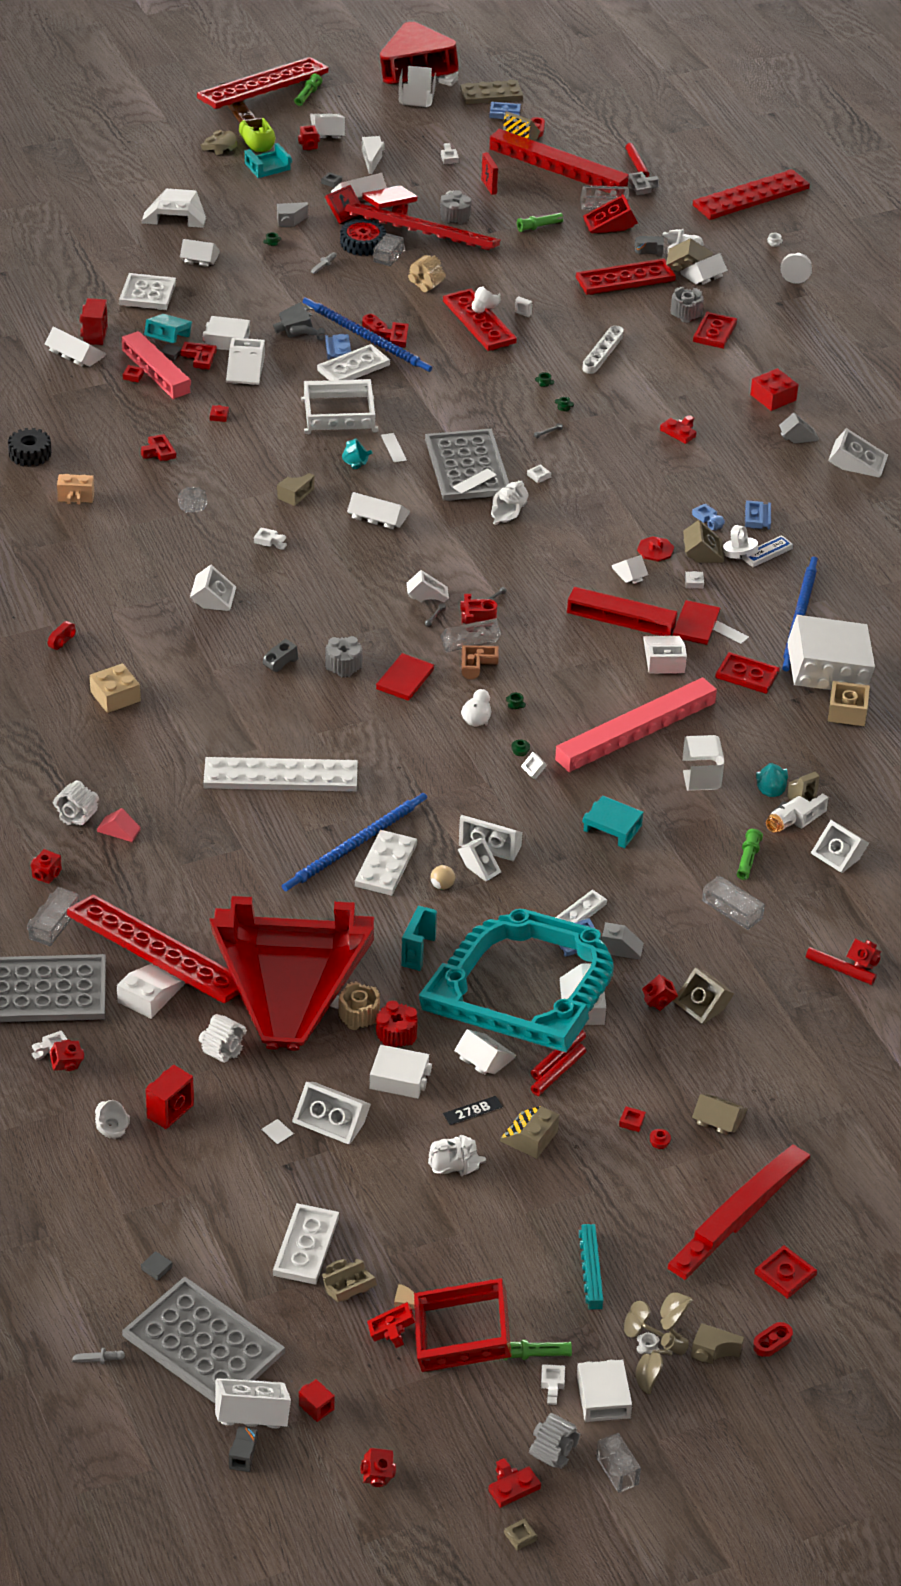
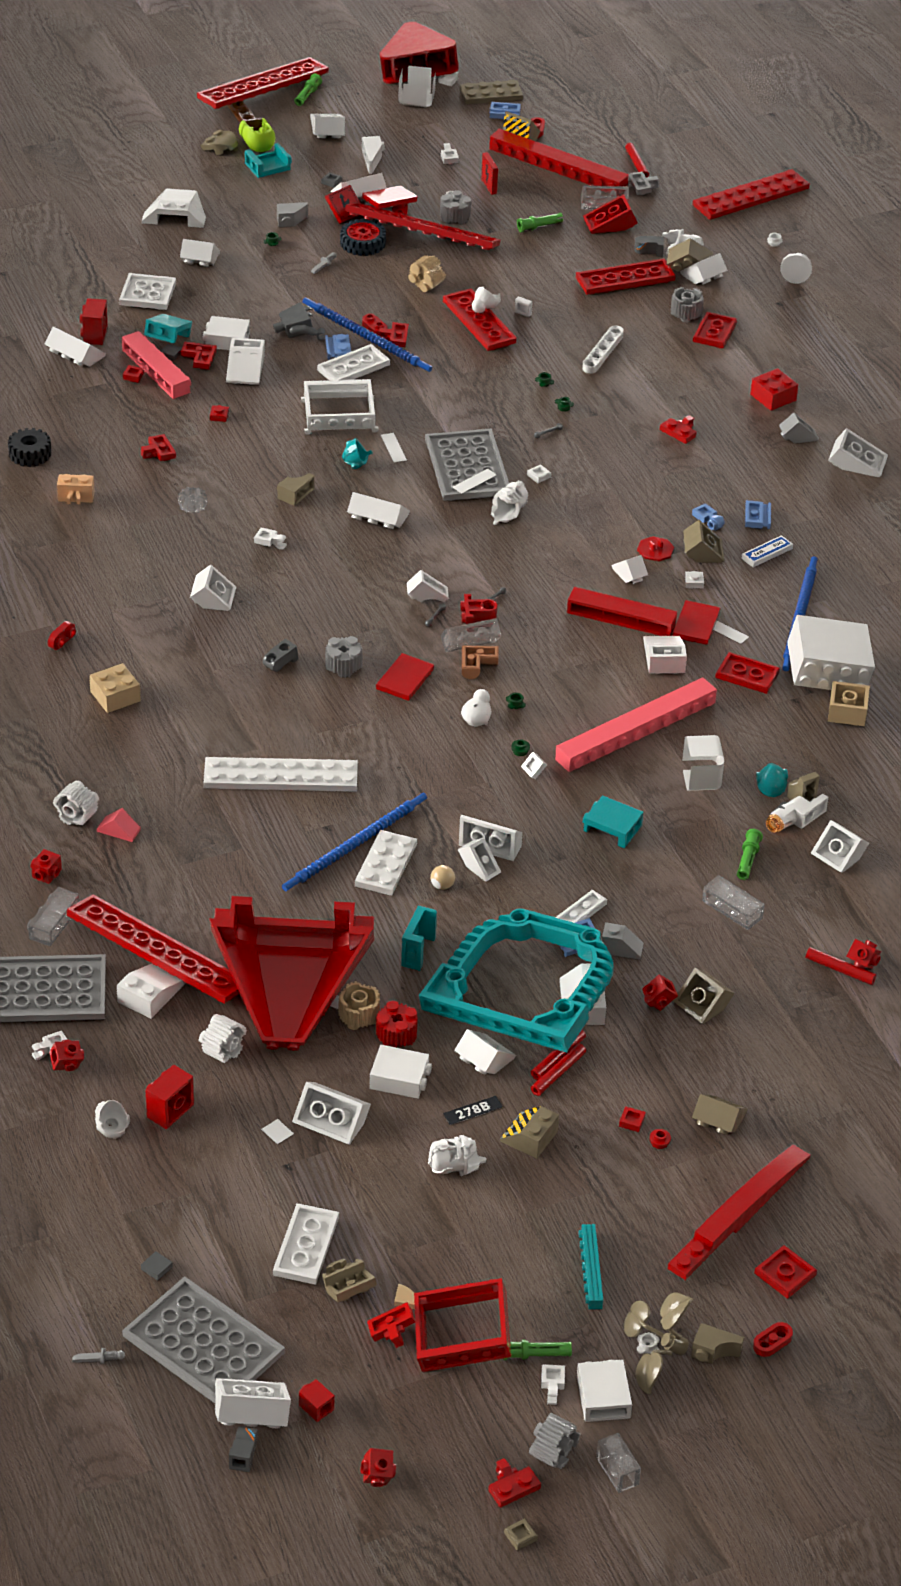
red brick [298,125,320,150] -> none
clear brick [373,233,405,267] -> none
white tile [723,525,758,559] -> none

